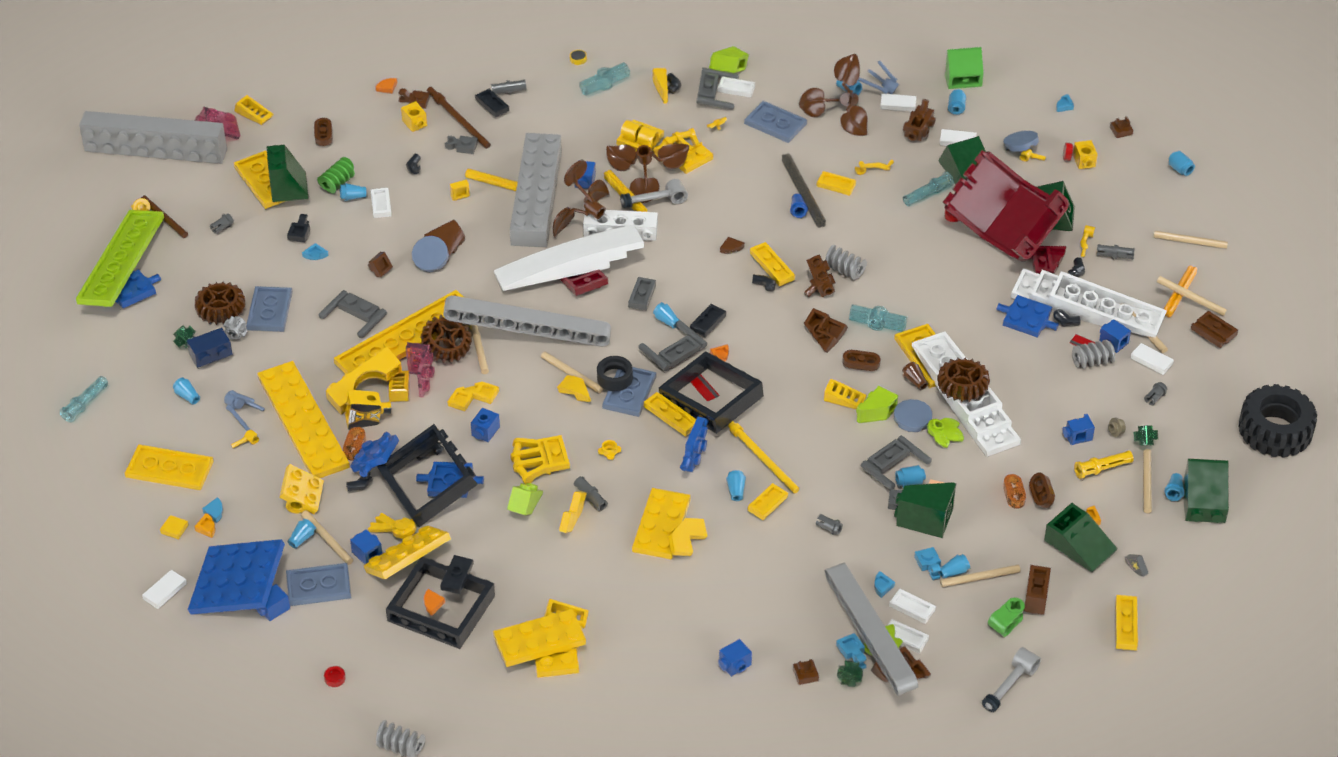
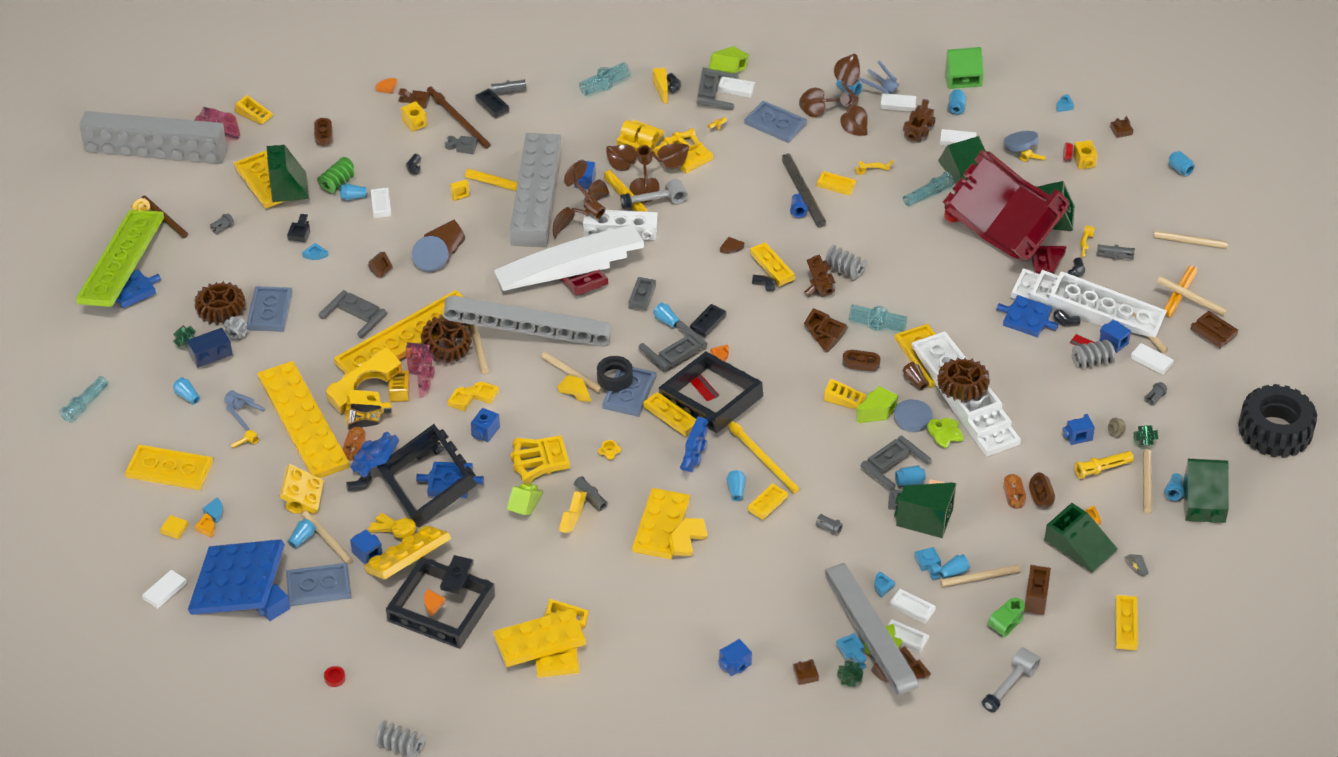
tile [570,50,587,65] -> none

